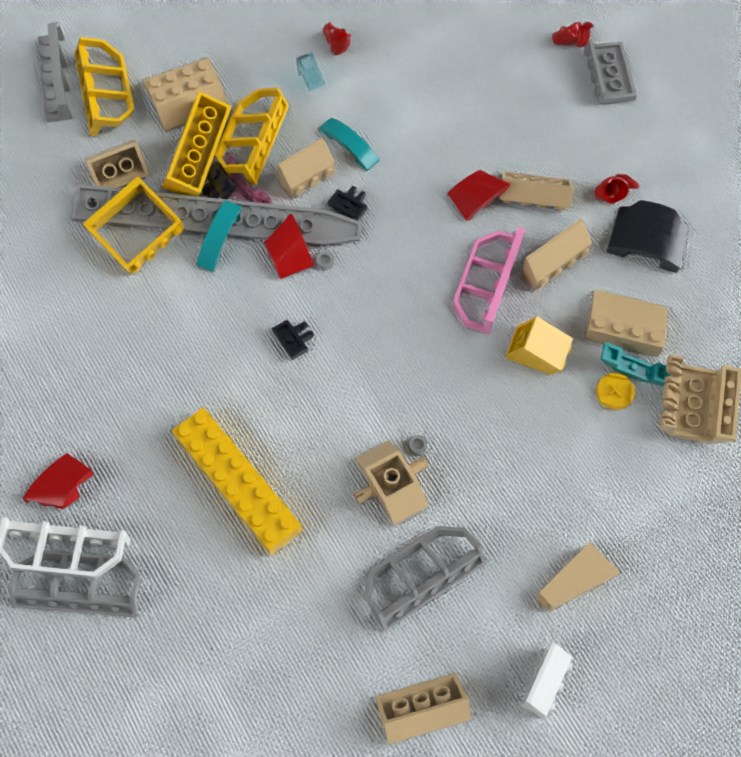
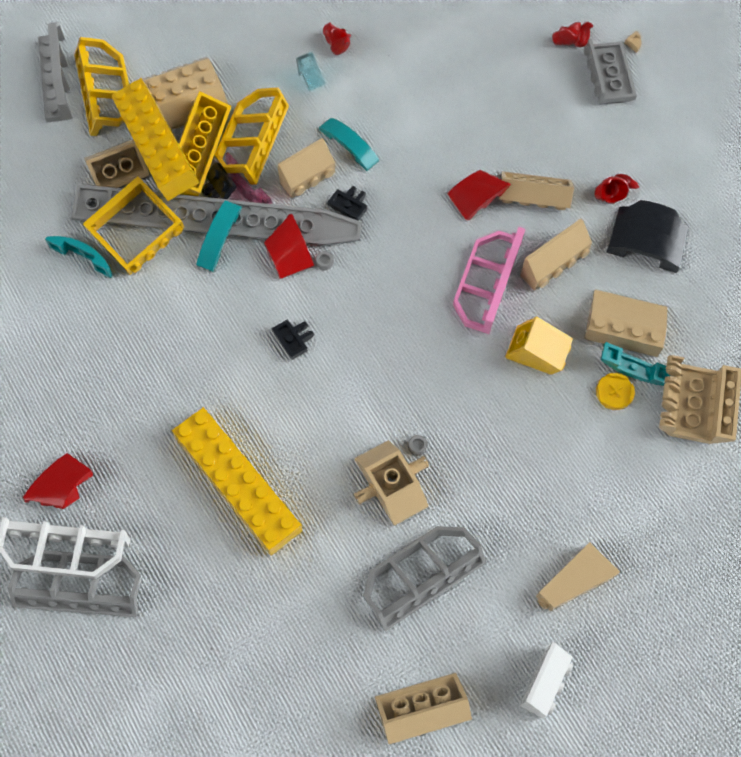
none -> teal slope [45,236,113,278]
none -> yellow brick [111,78,200,201]
none -> tan tile [624,31,642,53]

